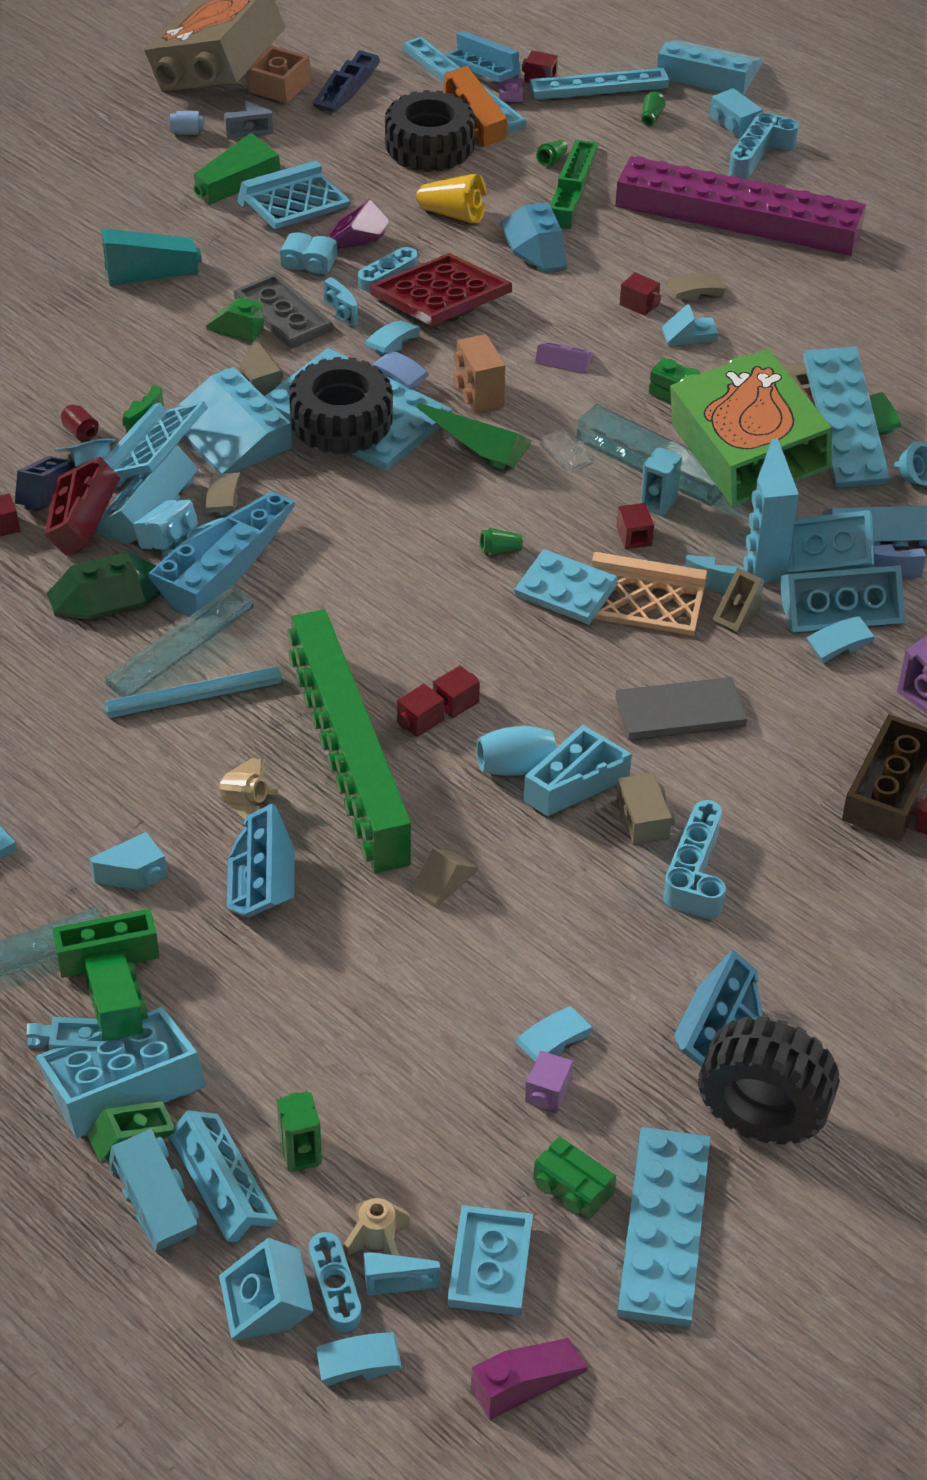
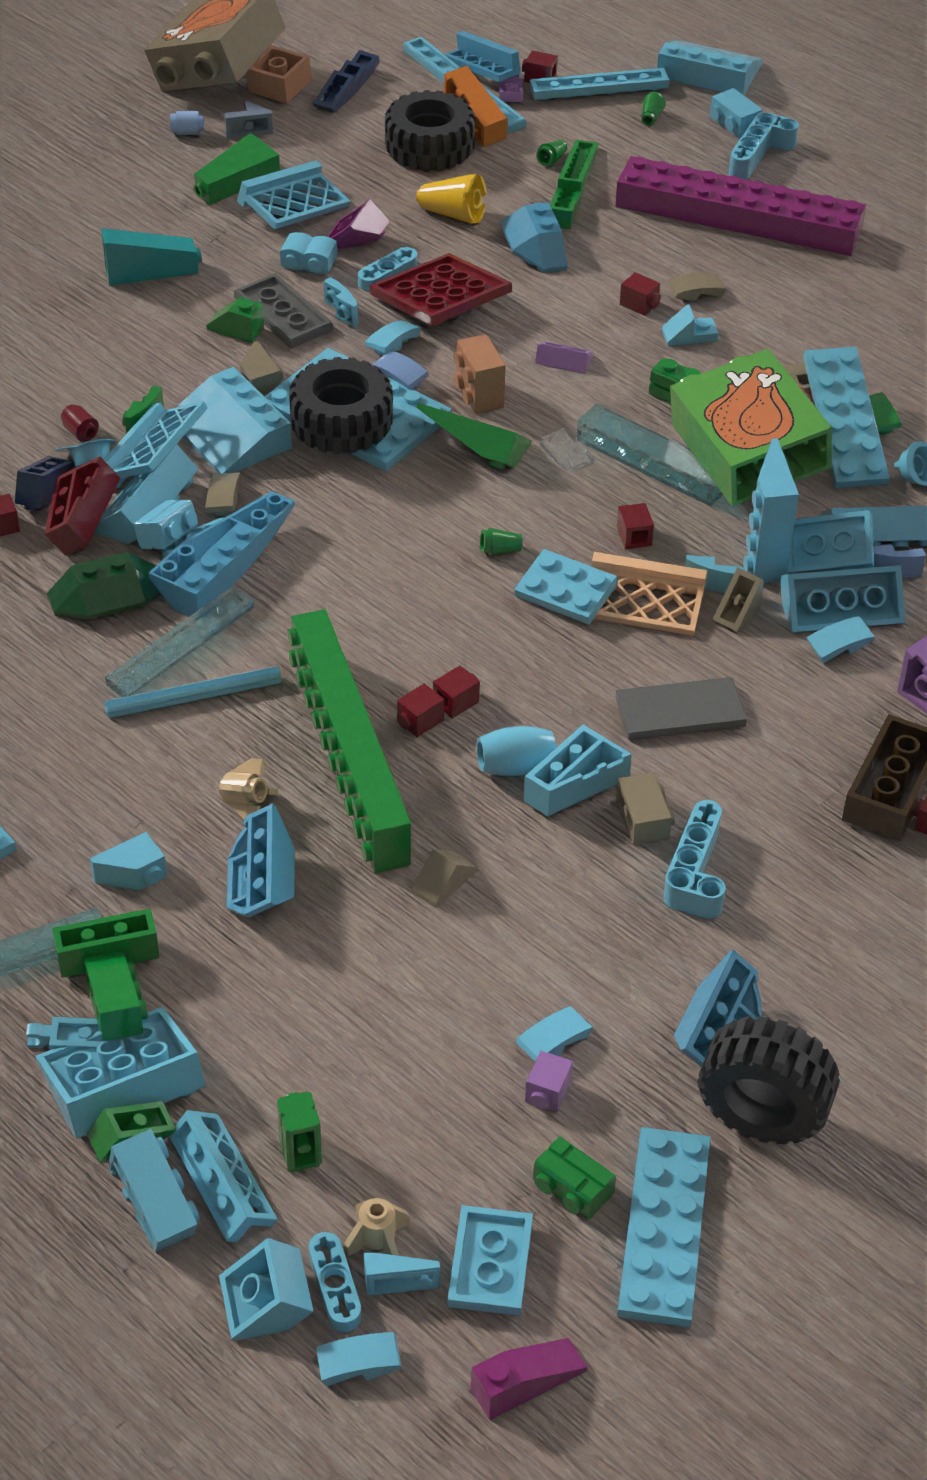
medium azure brick [640,447,682,516] -> none

